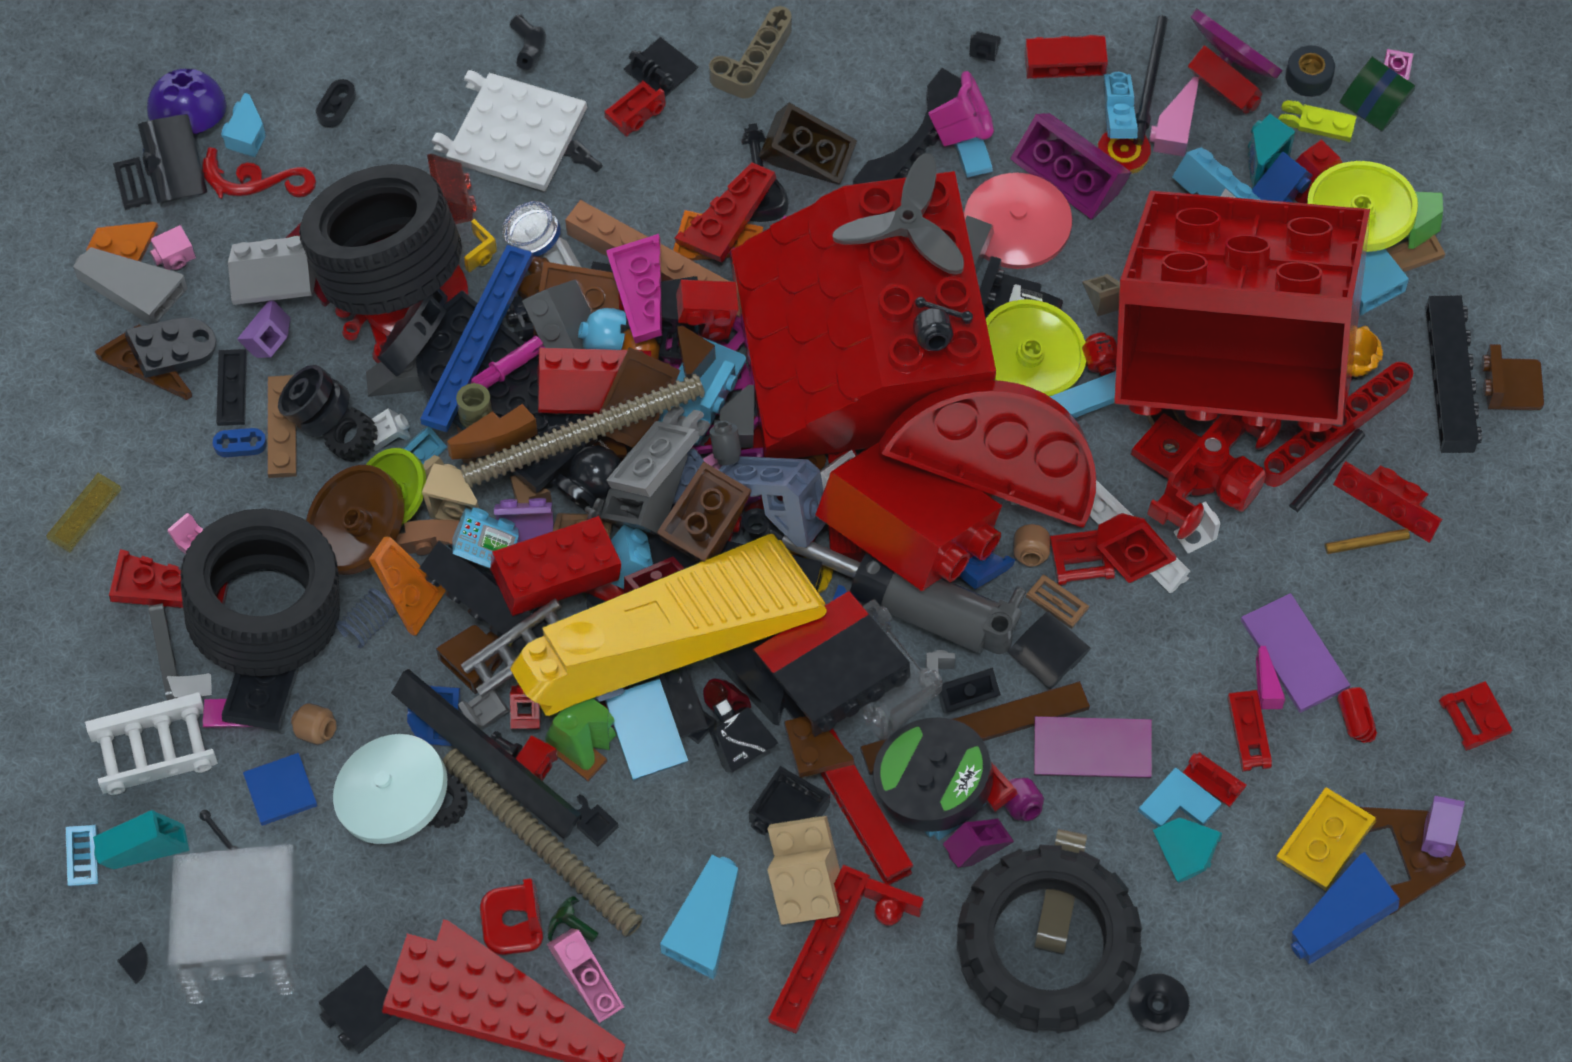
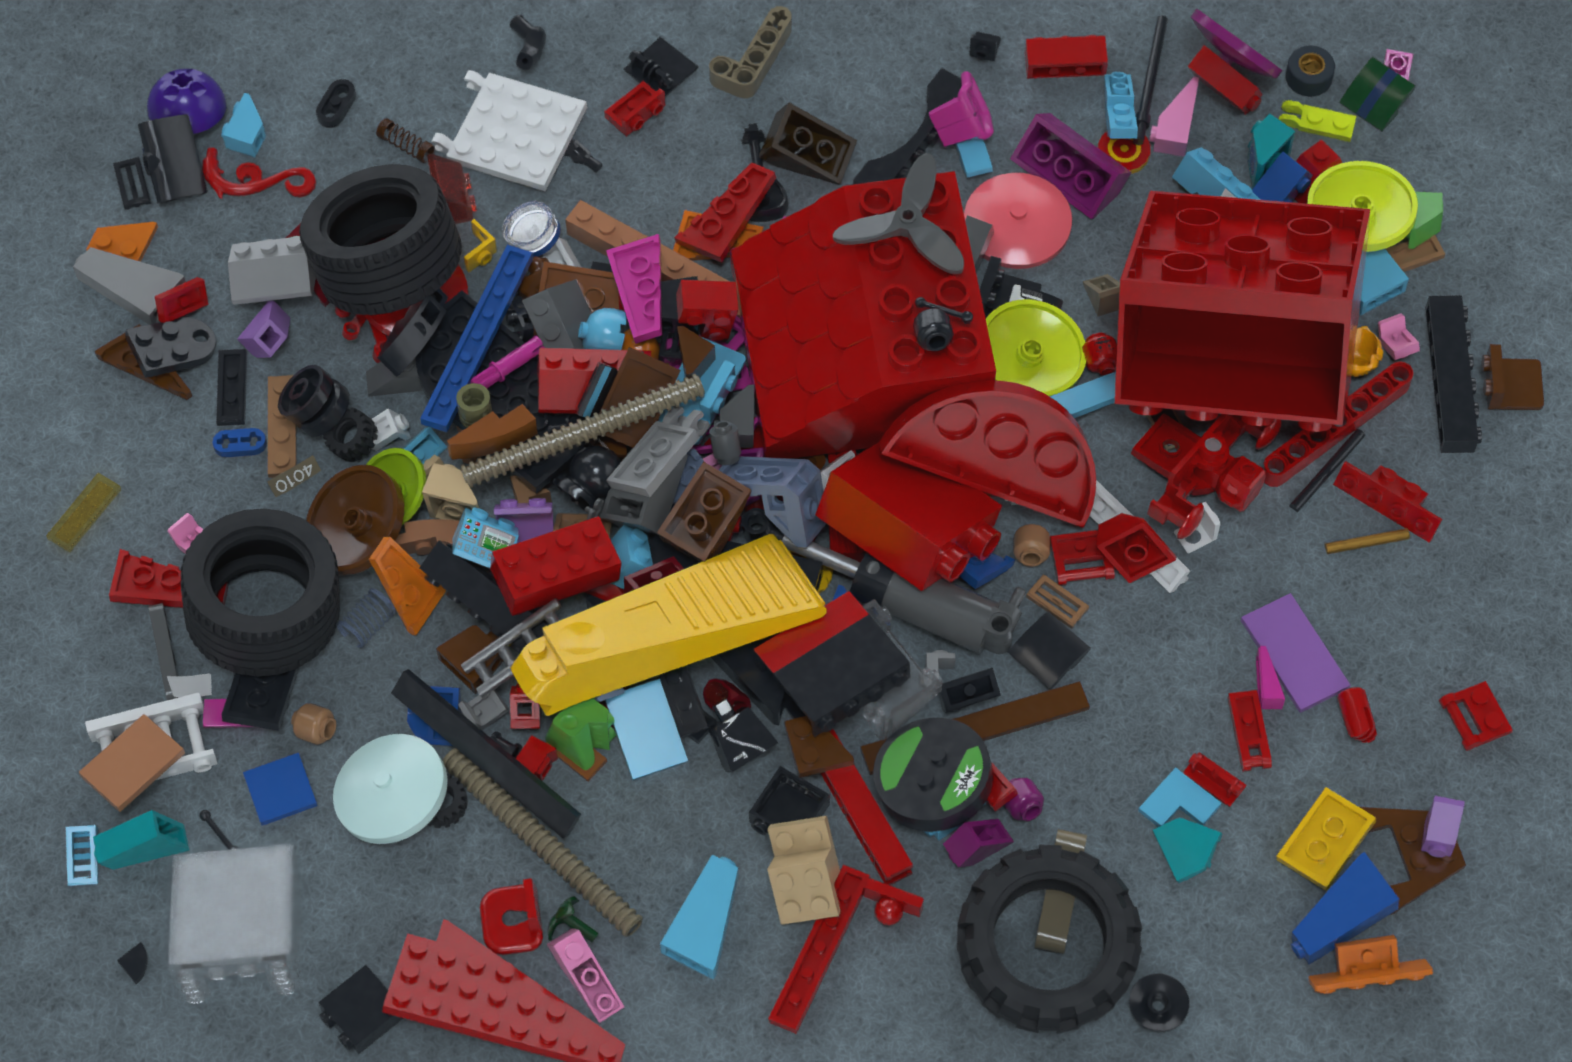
bright pink brick [150,225,195,270] -> none
black plate [576,794,619,847] -> none
magenta tile [1034,717,1152,778] -> none
none -> nougat tile [79,714,185,812]
none -> red plate [154,277,208,323]
none -> dark tan sticker [267,455,321,497]
none -> reddish brown piece [376,118,435,163]
none -> black slope [576,361,617,418]
none -> orange bracket [1309,935,1433,994]
none -> bright pink bracket [1378,313,1420,360]

